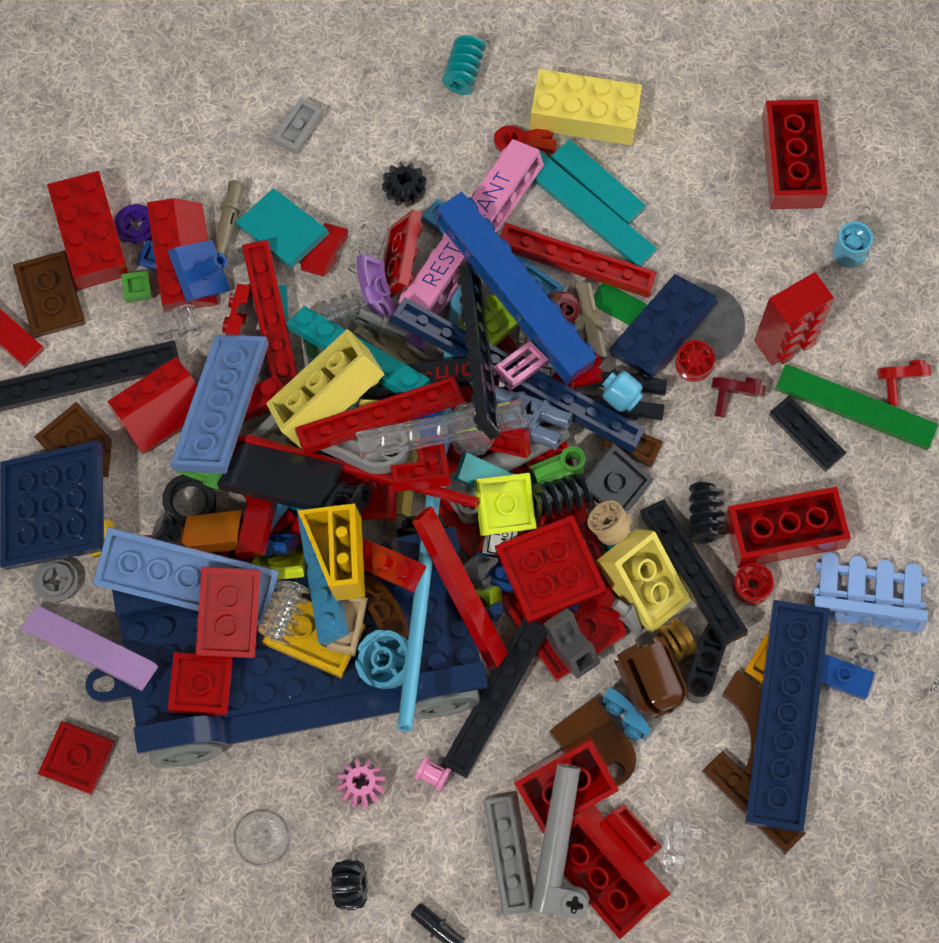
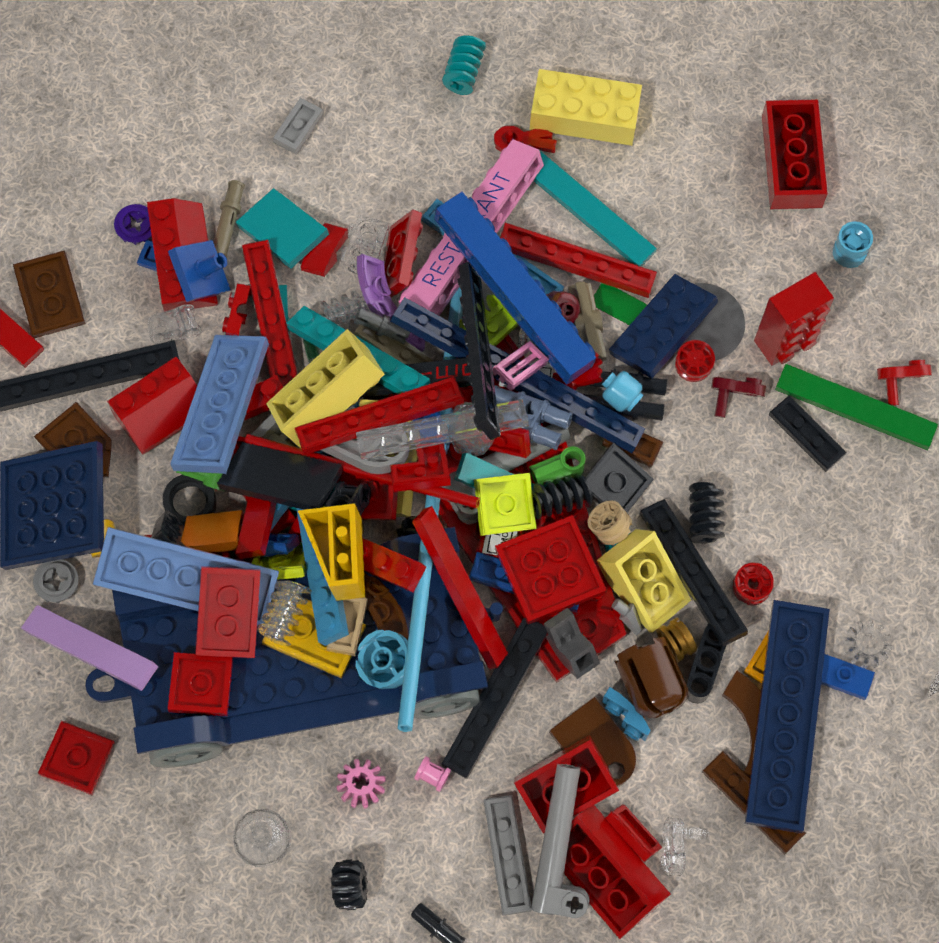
red brick [47,171,128,291] -> none
bright green plate [121,270,152,303] -> none
black gear [382,161,427,207] -> none
dark grey leg [464,556,502,608] -> none
teal tile [551,139,646,225] -> none
red brick [724,486,851,569] -> none
light blue fence [812,552,928,633] -> none

